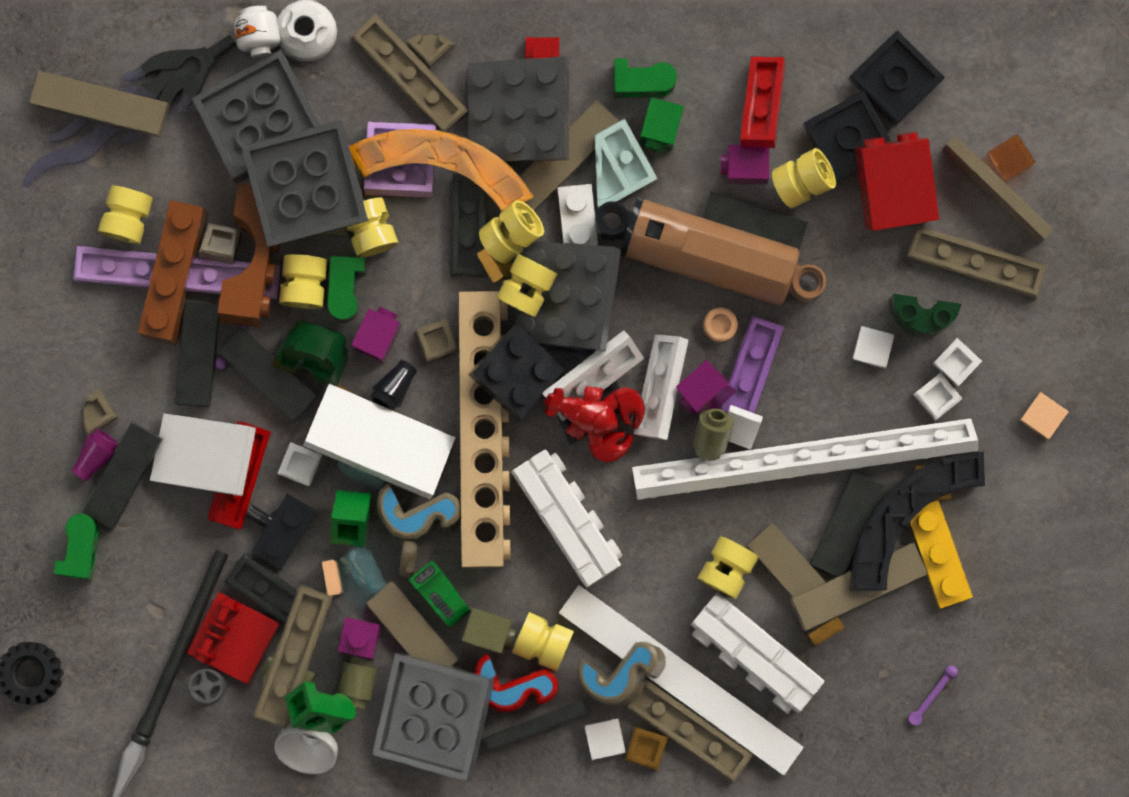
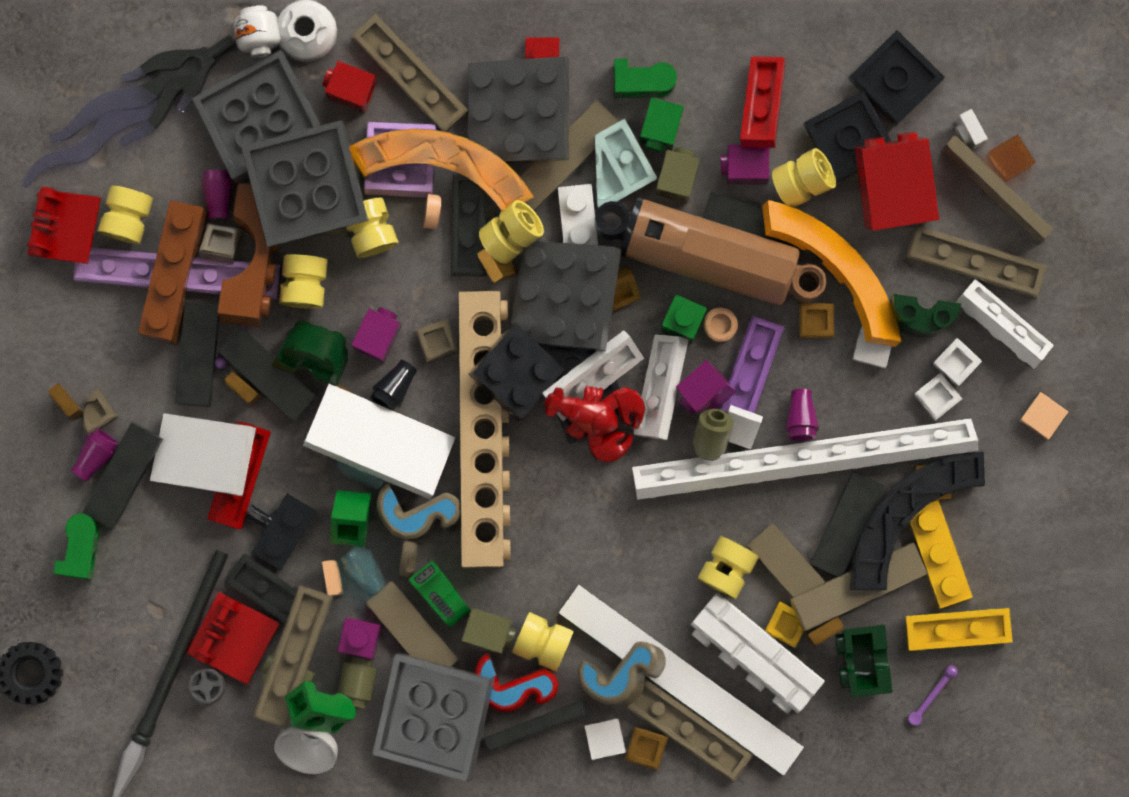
dark tan tile [29,71,170,138] -> none
white tile [277,442,323,487] -> none
green leg [328,256,367,322] -> none
dark tan tile [407,34,455,68] -> none
light yellow wheel [496,254,557,317] -> none
white brick [511,449,623,589] -> none
none -> red hinge [26,186,101,264]
none -> pearl gold tile [48,383,84,420]
none -> magenta cone [200,170,234,218]
none -> pearl gold tile [224,371,261,406]
none -> red brick [322,60,378,113]
none -> light nougat tile [423,194,441,229]
none -> pearl gold plate [612,266,642,311]
none -> olive brick [655,147,700,203]
none -> green brick [661,295,707,344]
none -> light orange tile [762,200,901,347]
none -> yellow tile [765,602,804,648]
none -> magenta cone [785,389,819,441]
none -> pearl gold tile [799,303,834,339]
none -> dark green cylinder [835,624,893,698]
none -> yellow plate [904,608,1013,651]
none -> white plate [955,109,988,151]
none -> white plate [956,279,1054,369]

